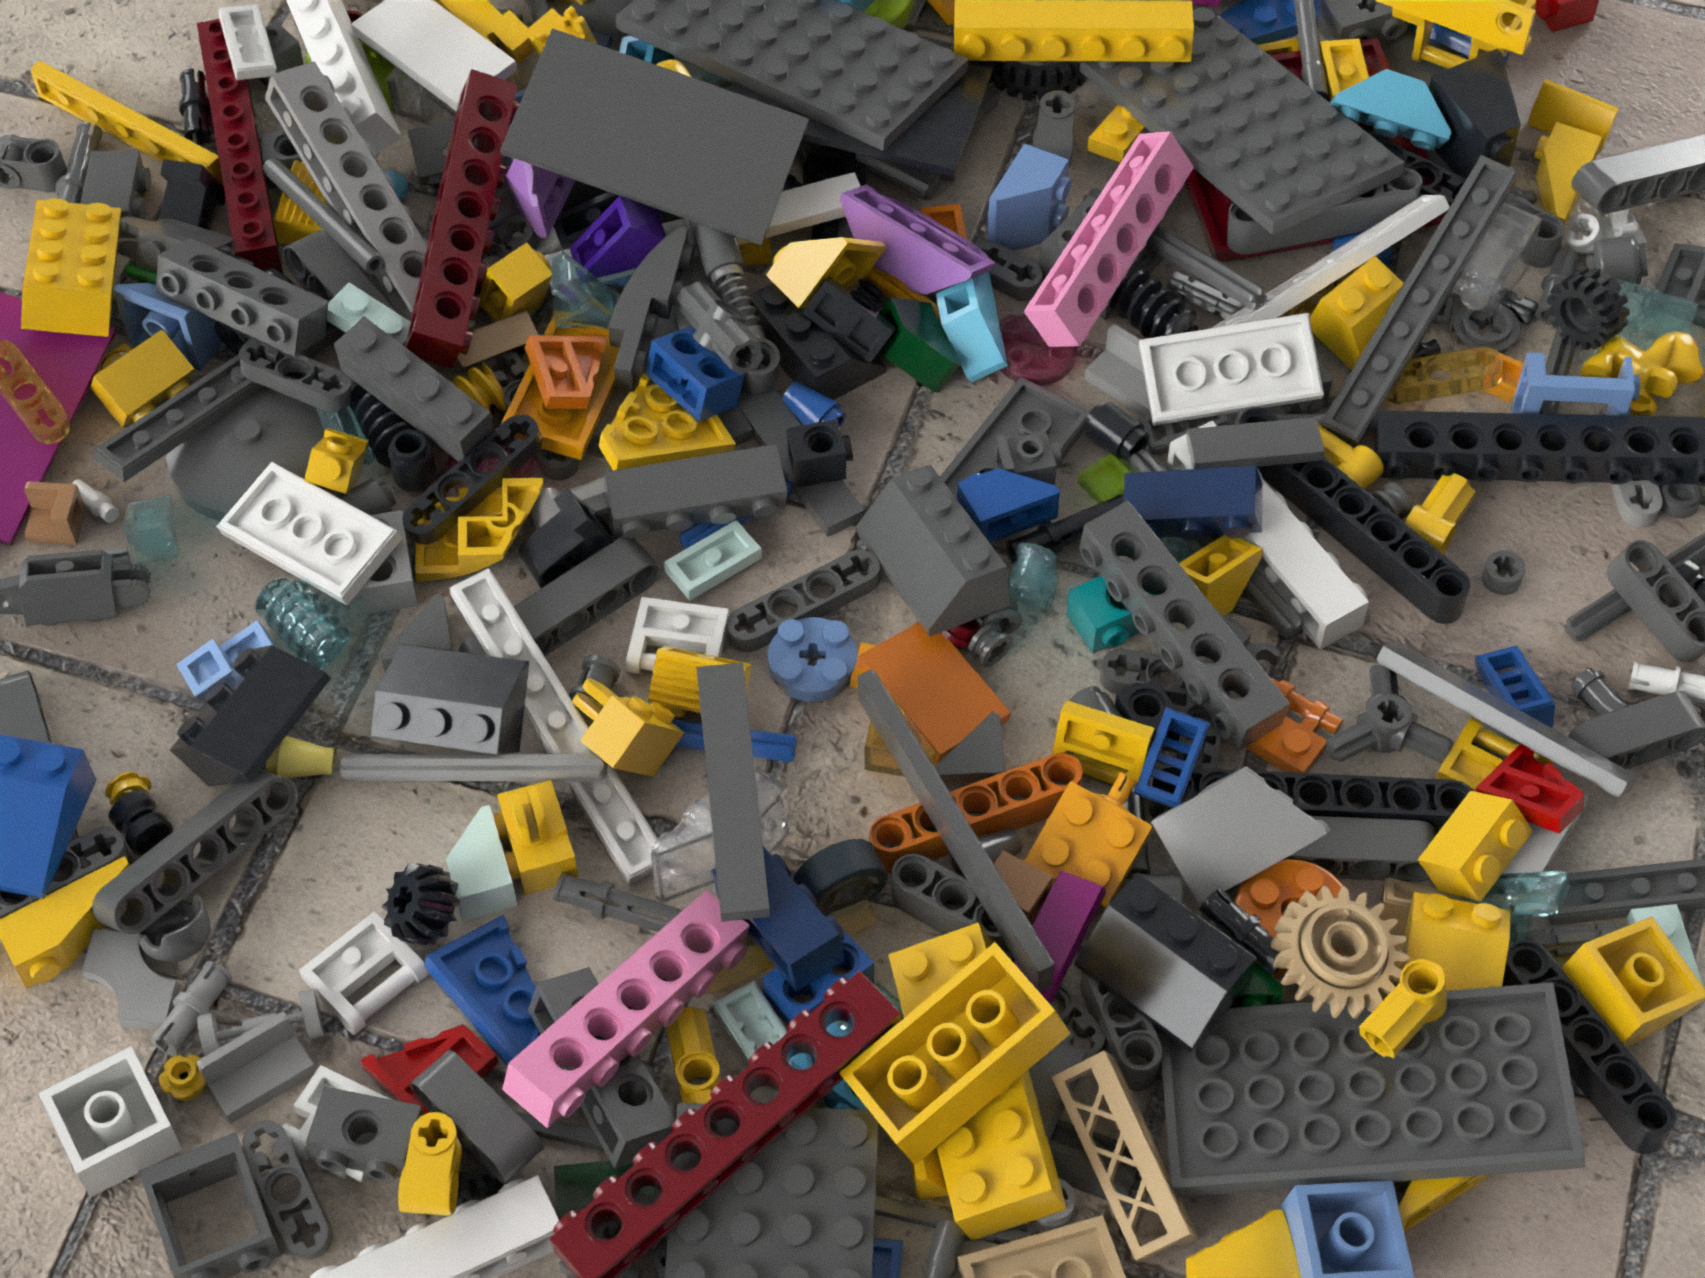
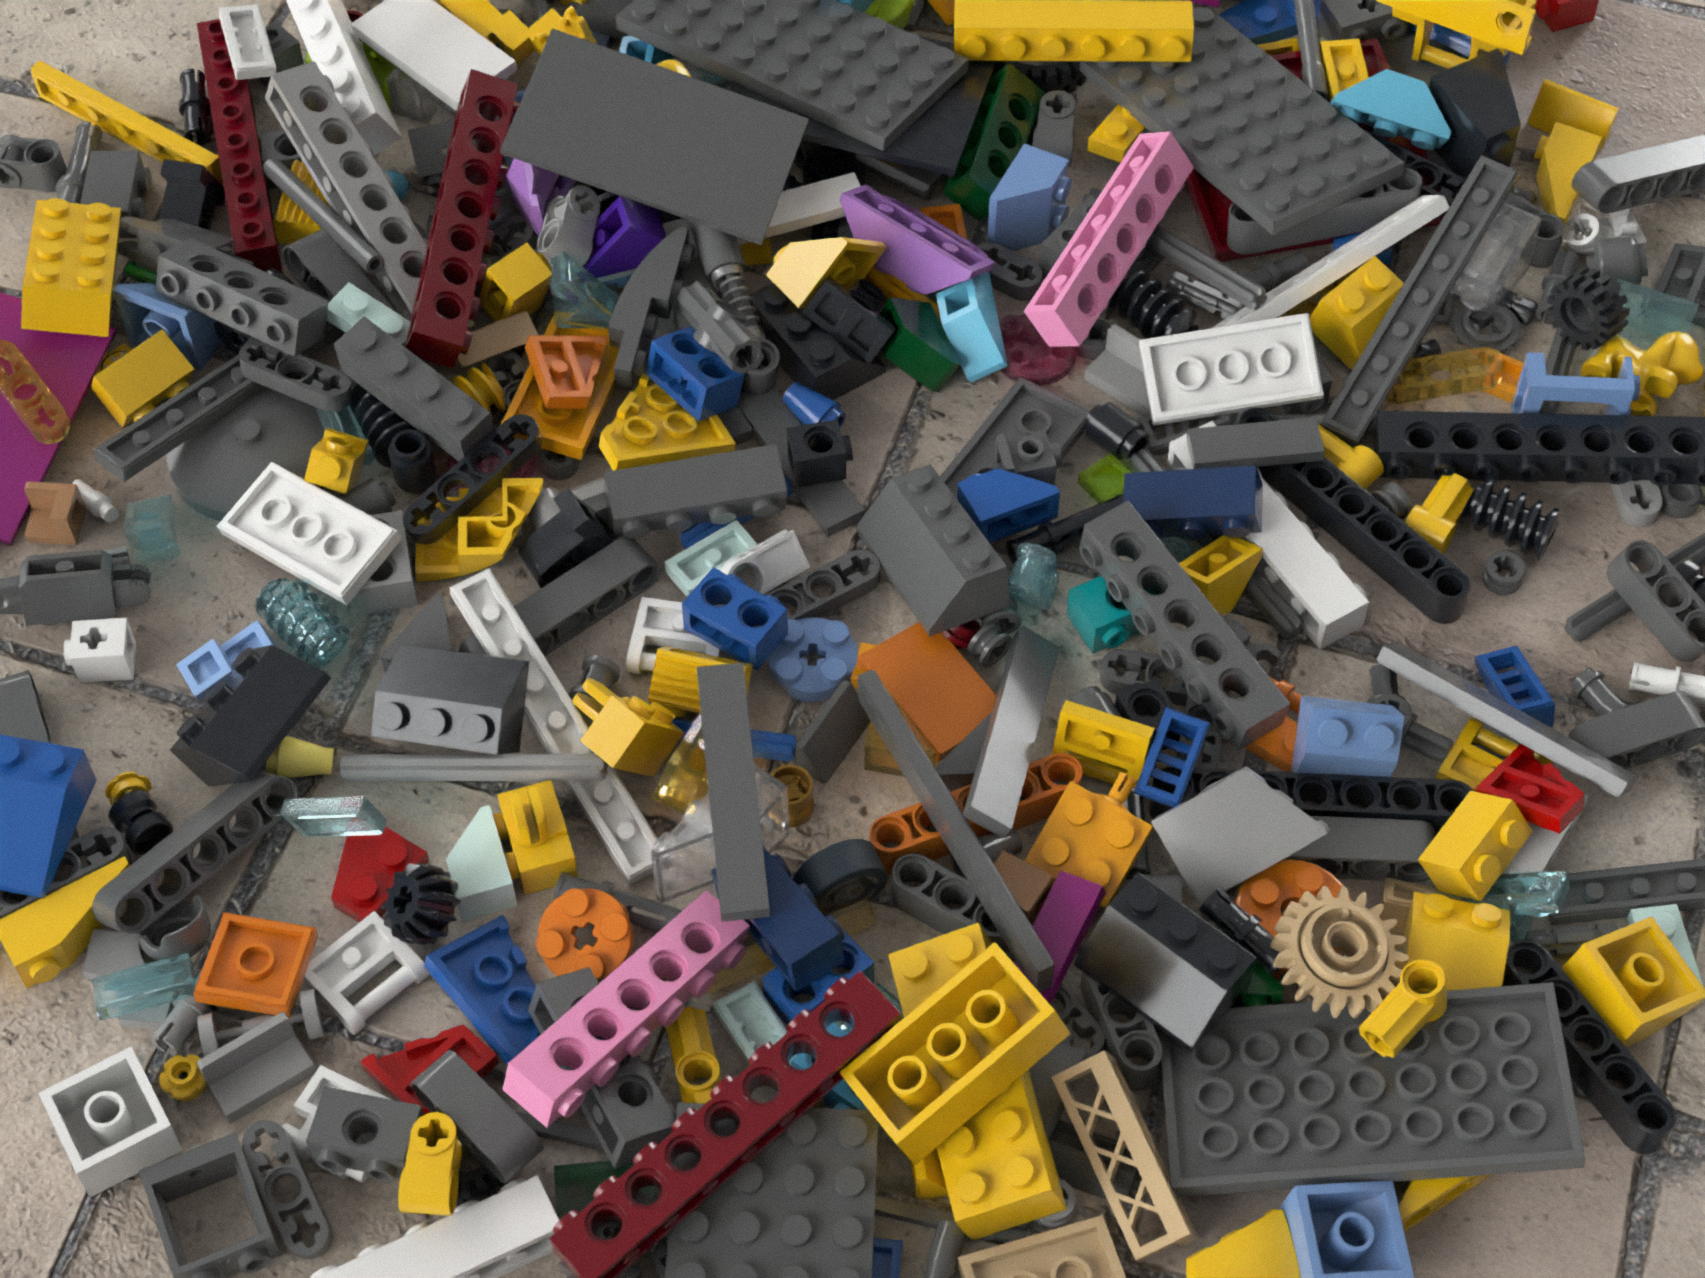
none -> white brick [64,617,136,683]
none -> clear light blue tile [93,953,196,1021]
none -> orange plate [193,912,318,1018]
none -> clear light blue tile [280,796,387,837]
none -> red wing [331,809,429,923]
none -> orange plate [536,888,635,983]
none -> light grey piece [537,185,600,271]
none -> clear yellow slope [652,712,709,820]
none -> blue brick [682,567,788,671]
none -> white piece [720,529,810,595]
none -> pearl gold wheel [767,764,814,828]
none -> dark grey slope [796,680,871,783]
none -> dark green brick [943,63,1045,221]
none -> tile [962,625,1060,838]
none -> dark grey bush [1076,319,1111,361]
none -> dark grey pin [1242,252,1311,293]
none -> medium blue slope [1291,696,1405,777]
none -> black piece [1459,477,1559,561]

